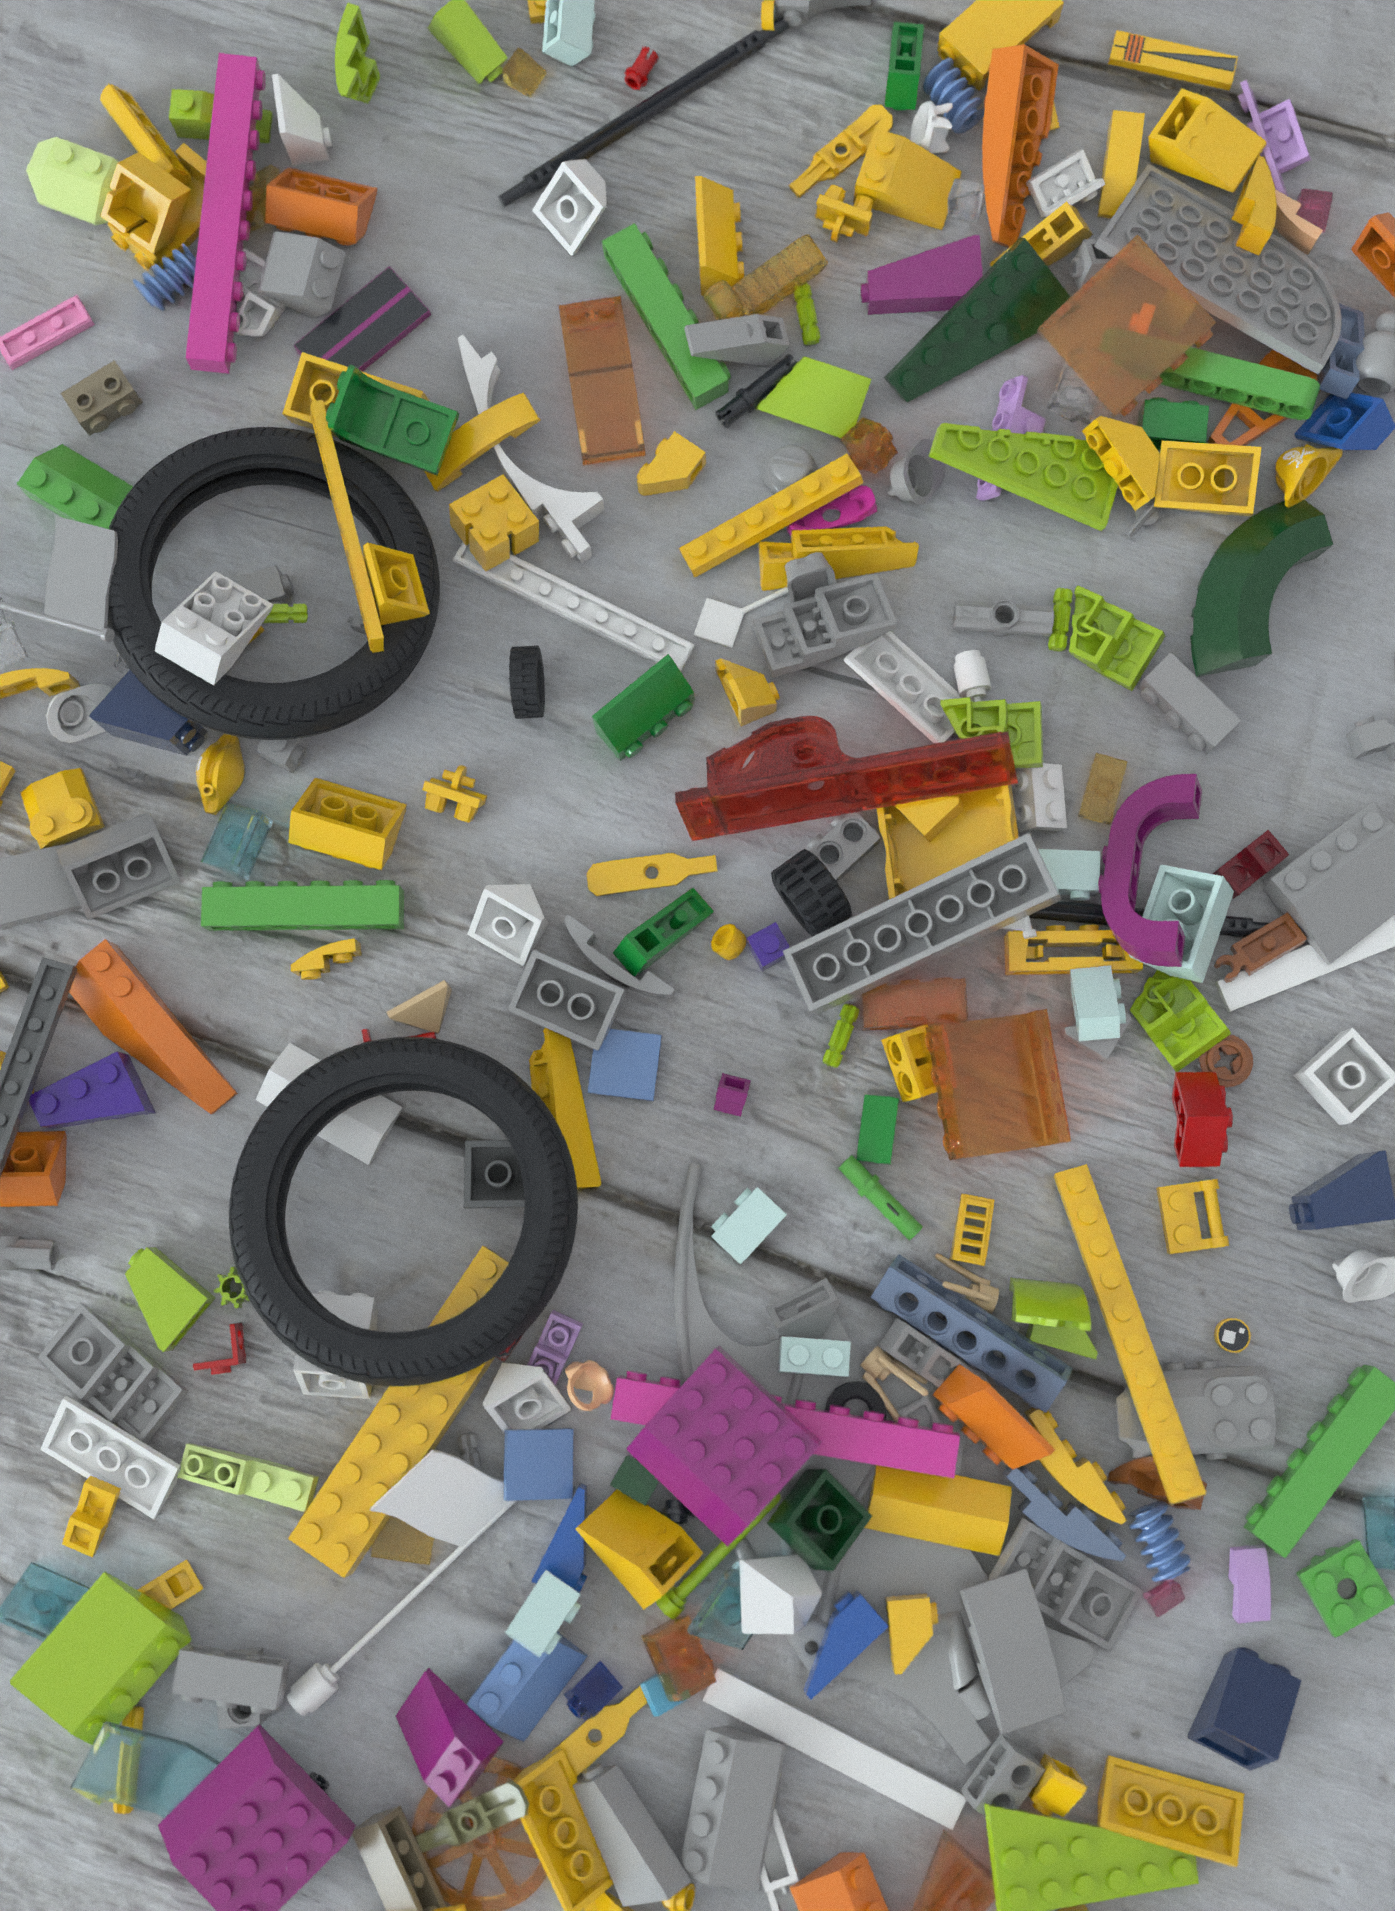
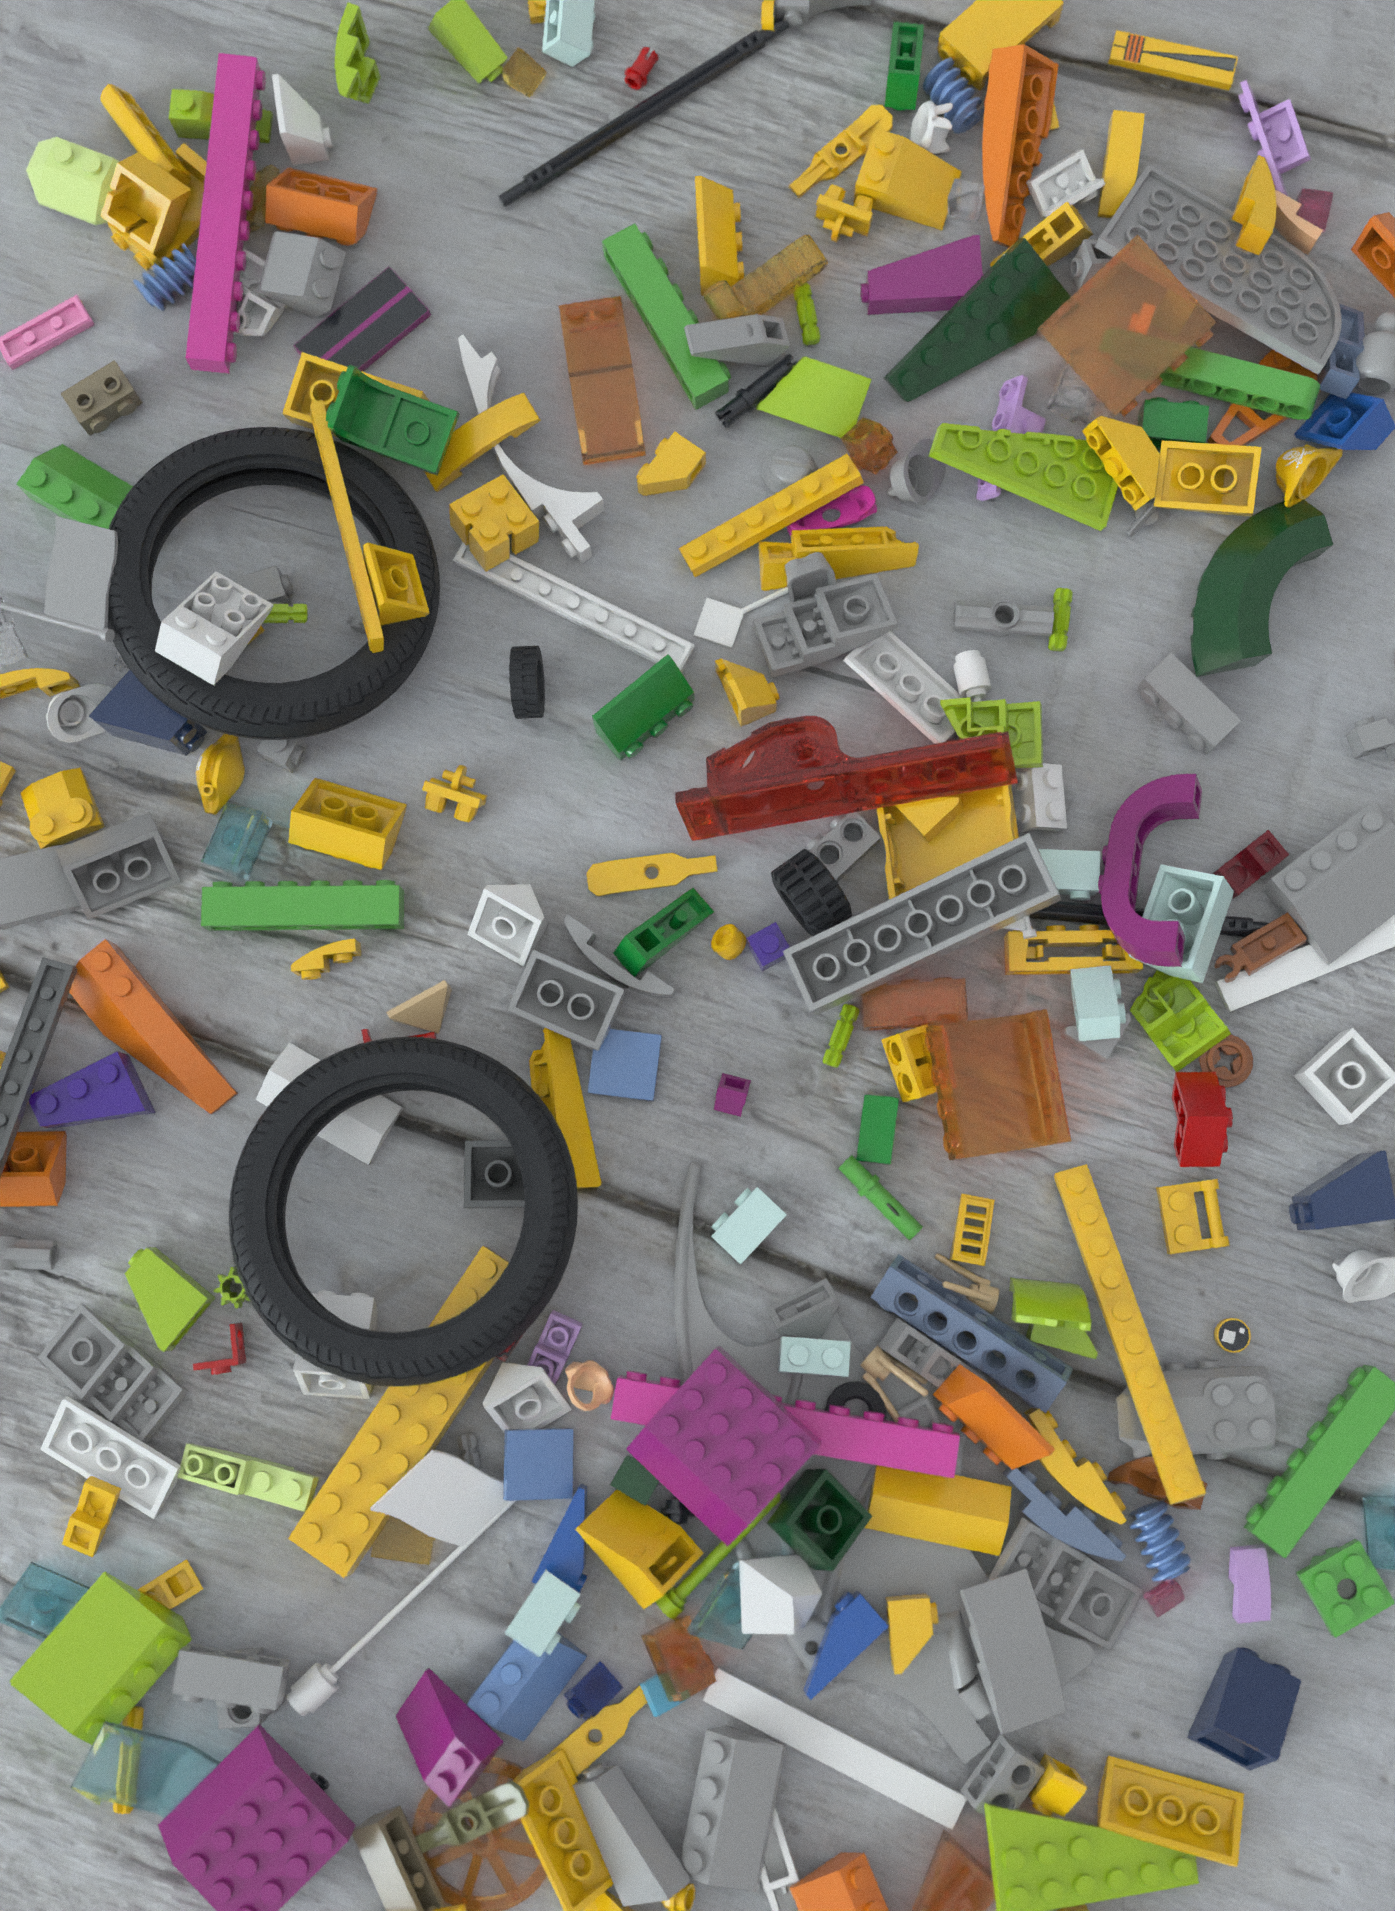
white slope [532,159,607,256] -> none
lime slope [1069,585,1166,691] -> none
clear yellow plate [1078,753,1128,825] -> none
yellow slope [1148,88,1266,193] -> none

